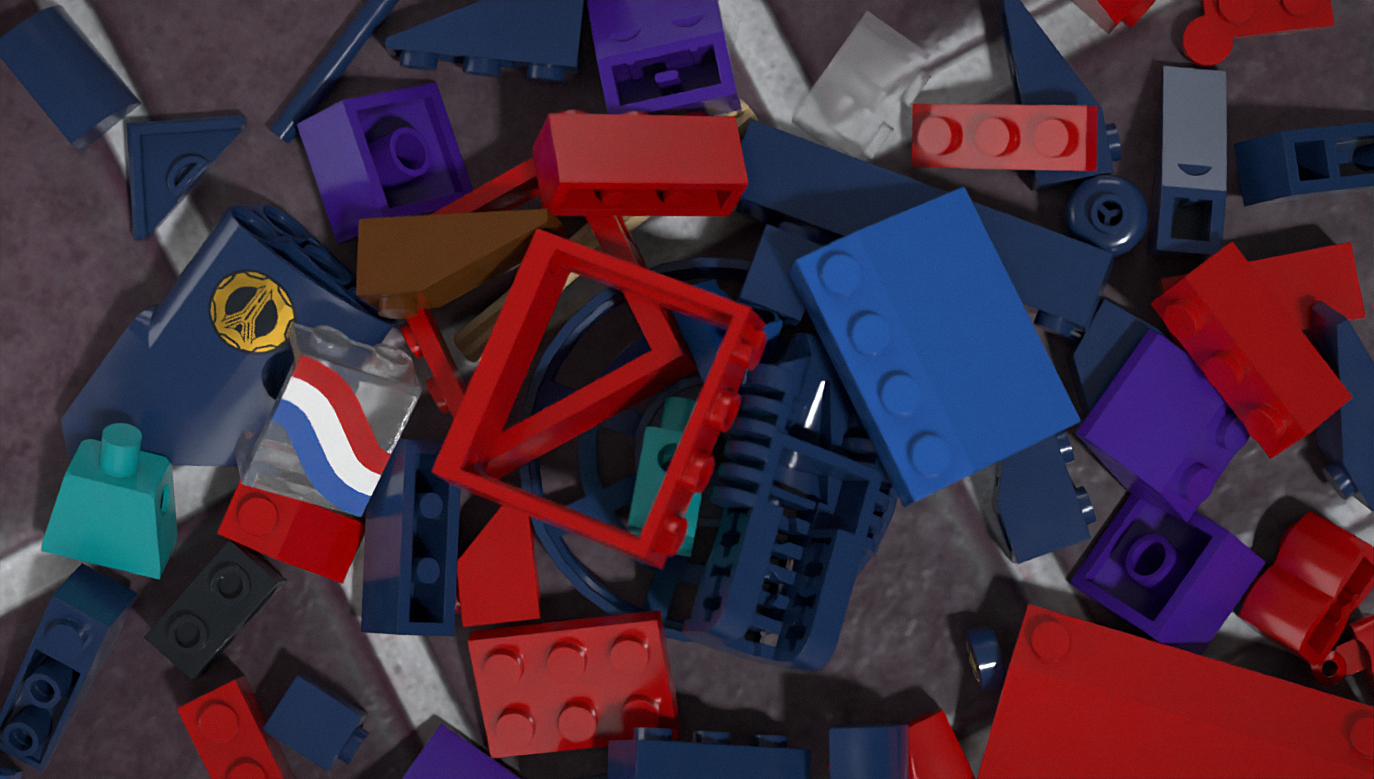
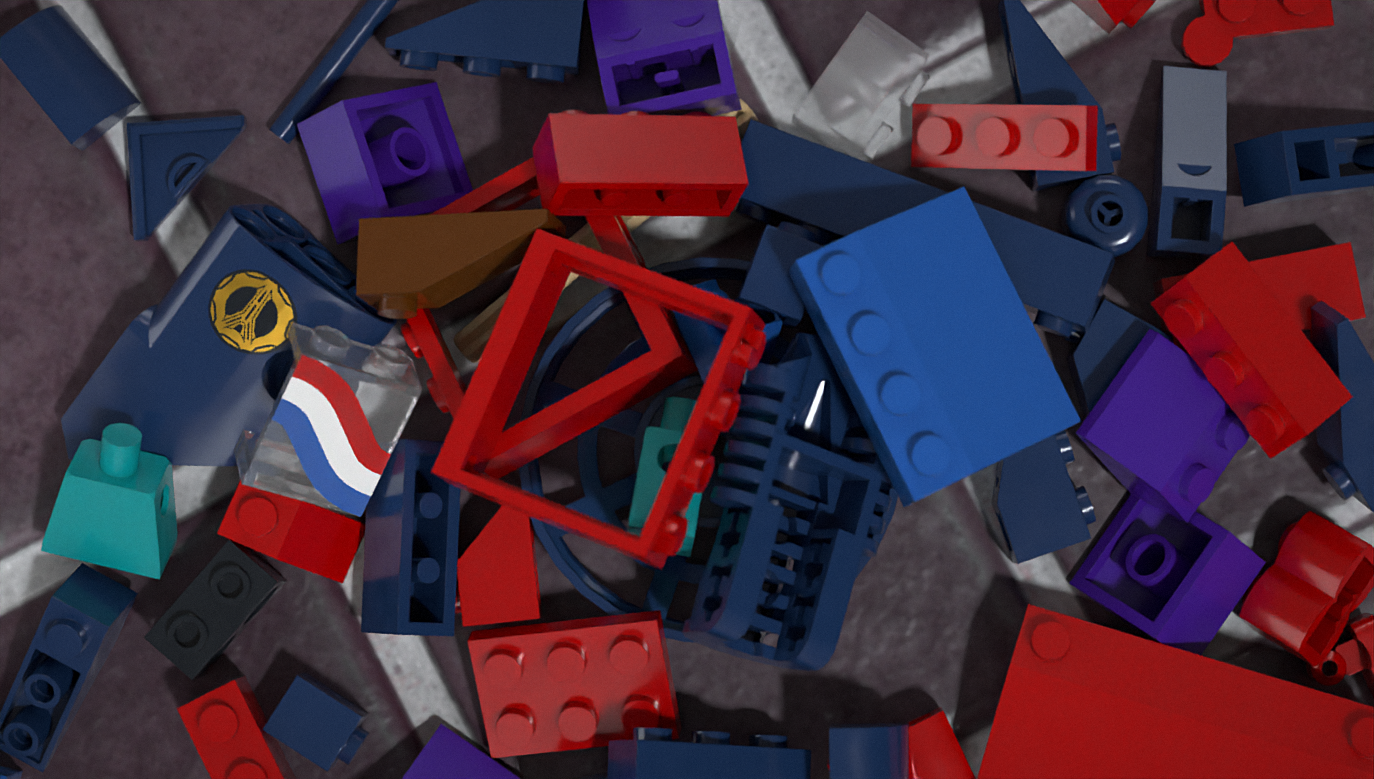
dark blue tile [963,625,1006,692] -> none

